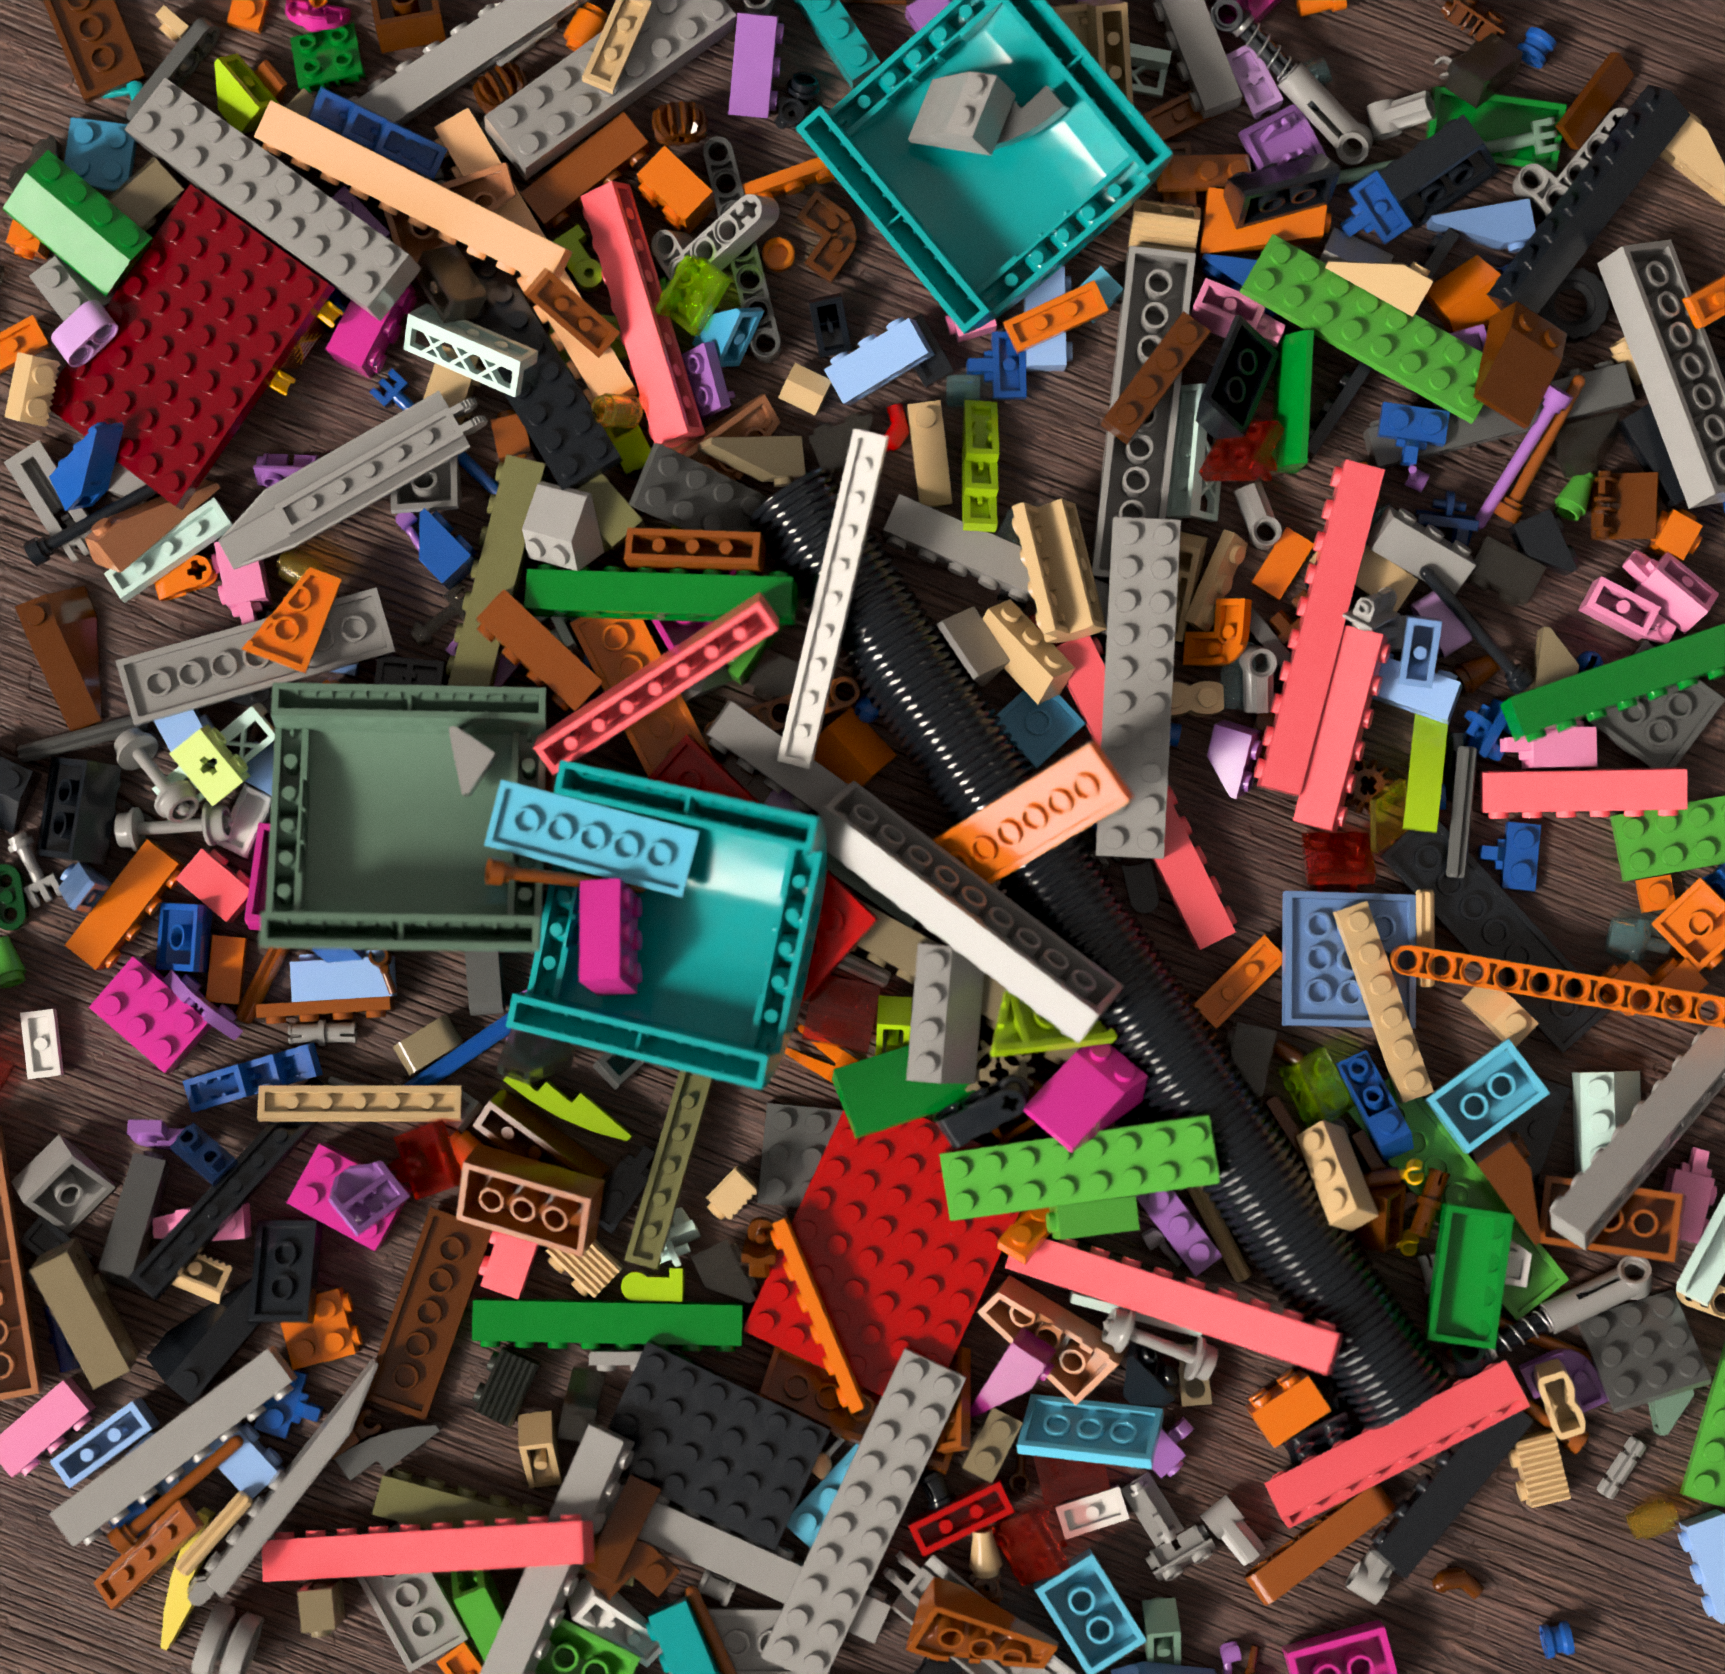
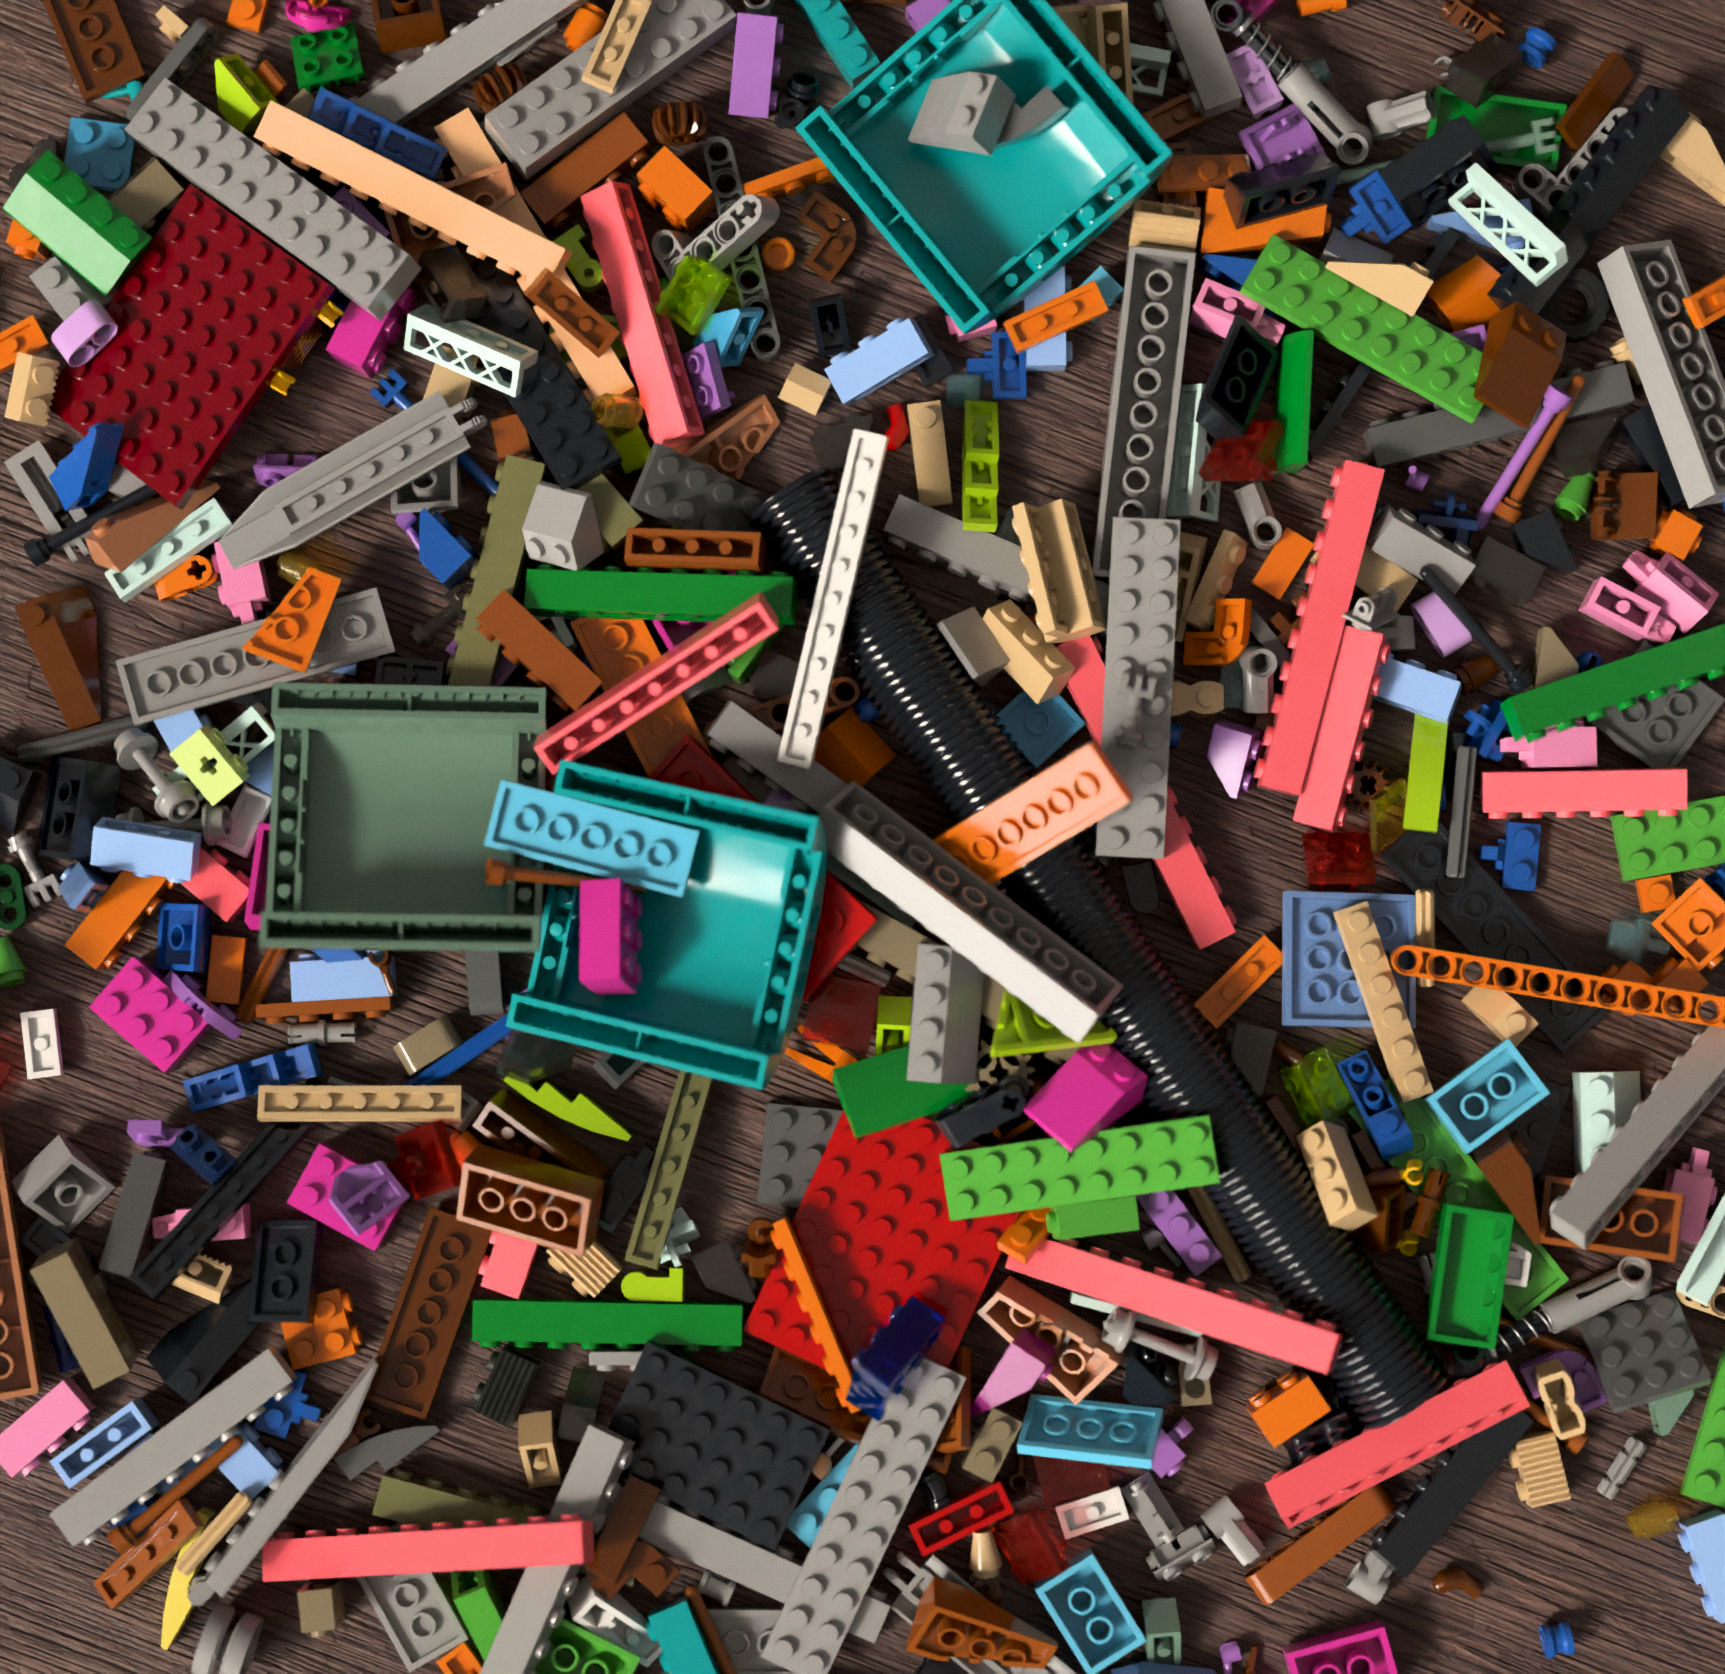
light grey slope [448,726,498,797] -> none
dark tan slope [697,436,806,487] -> none
tan brick [706,1166,759,1221] -> none
reddish brown brick [1101,311,1211,445] -> none
blue hinge [1377,402,1450,467] -> none
medium blue slope [1398,614,1442,689] -> none
none -> light blue brick [90,817,202,883]
none -> clear blue wedge [846,1296,946,1422]
none -> light grey hinge [1114,671,1157,749]
none -> light aqua fence [1448,163,1568,287]

